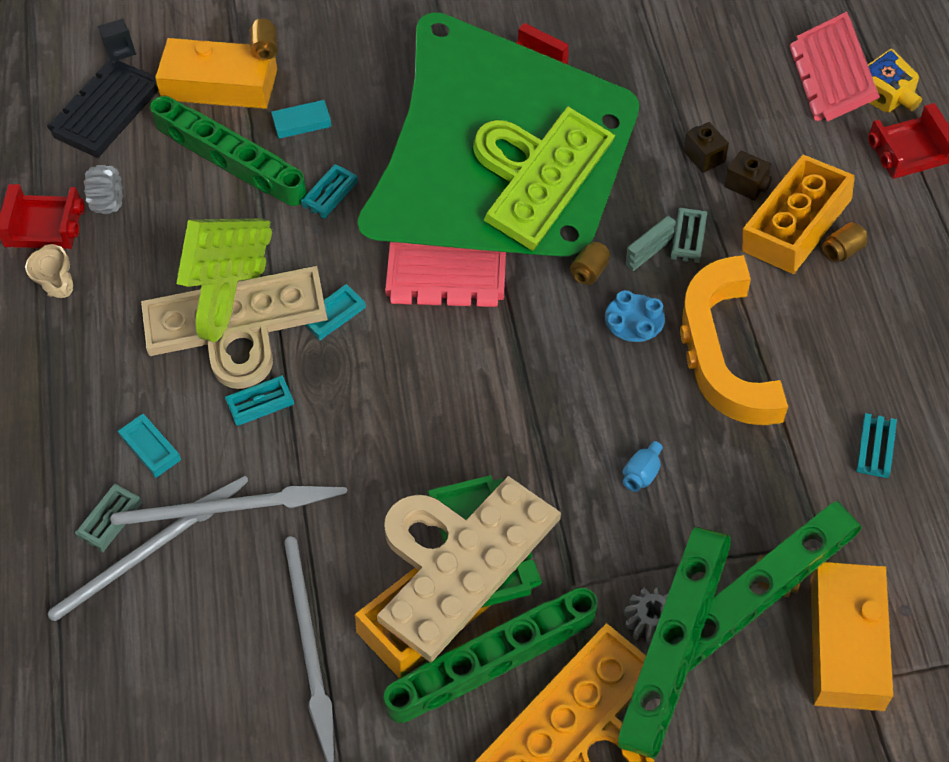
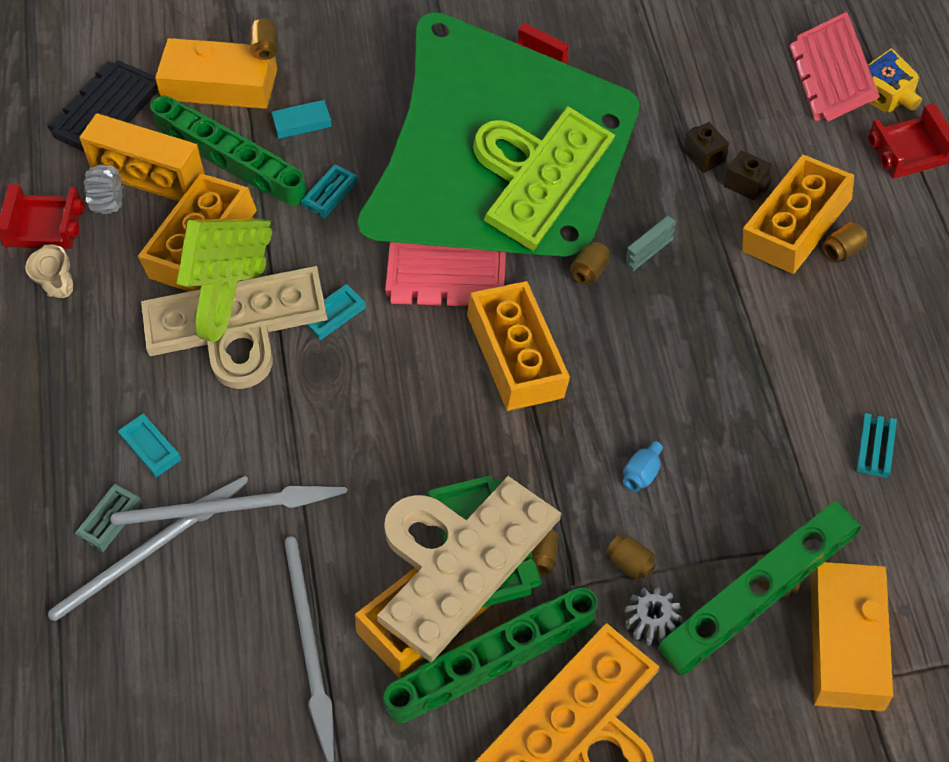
black brick [98,19,136,62] -> none
teal tile [225,375,294,426] -> none
dark azure dish [605,291,665,342] -> none
green beam [618,526,731,759] -> none
sand green tile [671,208,707,263] -> none
light orange arch [680,255,788,425] -> none
none -> light orange brick [79,113,205,202]
none -> light orange brick [138,173,257,292]
none -> light orange brick [467,281,570,411]
none -> pearl gold brick [527,529,559,576]
none -> pearl gold brick [605,533,657,581]

